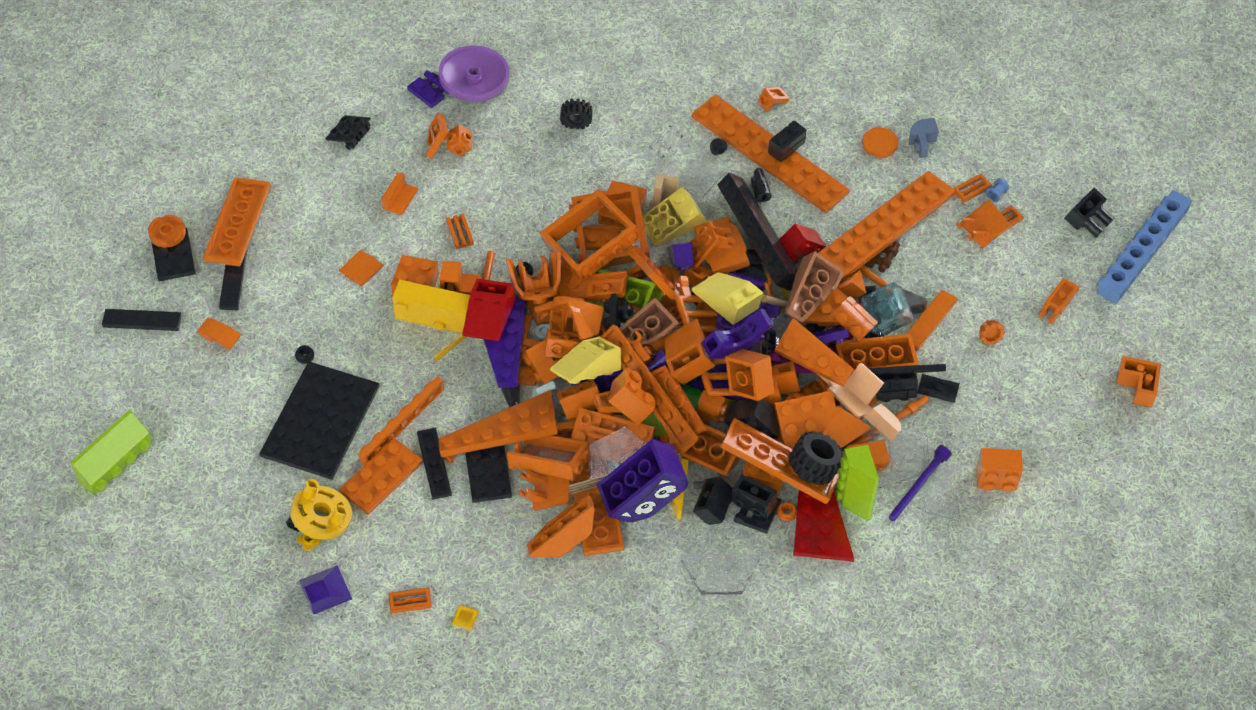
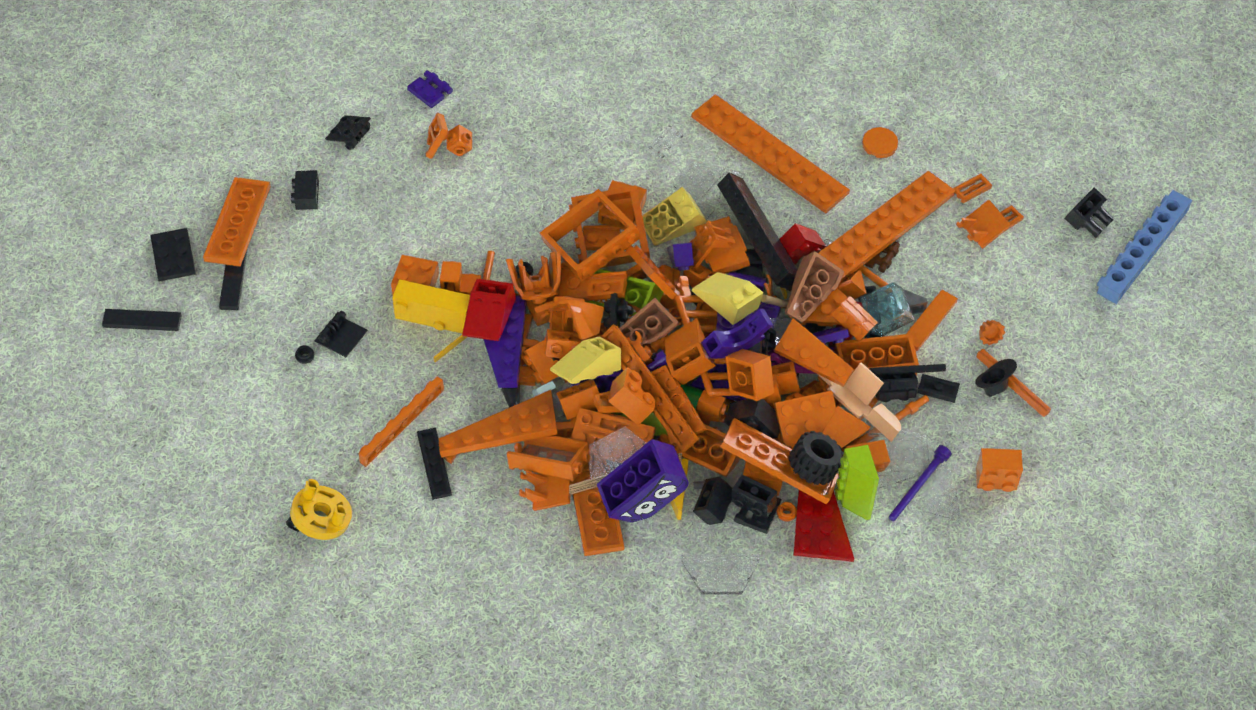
lime slope [70,410,152,495] -> none
orange tile [148,214,186,248] -> none
orange slope [196,317,241,350] -> none
black plate [259,361,380,480] -> none
yellow plate [297,534,321,551] -> none
dark purple slope [299,565,352,614] -> none
orange piece [339,250,384,286] -> none
orange plate [339,438,423,515] -> none
orange panel [381,172,418,215] -> none
orange tile [388,587,432,614] -> none
medium lavender dish [439,45,509,102] -> none
orange tile [446,213,474,249] -> none
yellow tile [452,605,479,631] -> none
black plate [465,445,512,503] -> none
orange wedge [527,495,595,558] -> none
light aqua tile [535,324,550,341] -> none
black tyre [560,98,593,129] -> none
tan panel [653,174,679,208] -> none
black plate [710,138,727,155] -> none
black hinge [750,168,772,203] -> none
orange bracket [758,87,790,112] -> none
black brick [768,121,807,162] -> none
sand blue brick [908,118,939,158] -> none
medium blue bush [985,178,1009,202] -> none
orange hinge [1038,278,1079,324] -> none
orange brick [1116,356,1161,408] -> none
none -> black brick [291,170,319,210]
none -> black hinge [314,311,368,357]
none -> black piece [975,359,1017,397]
none -> orange axle [976,349,1051,417]

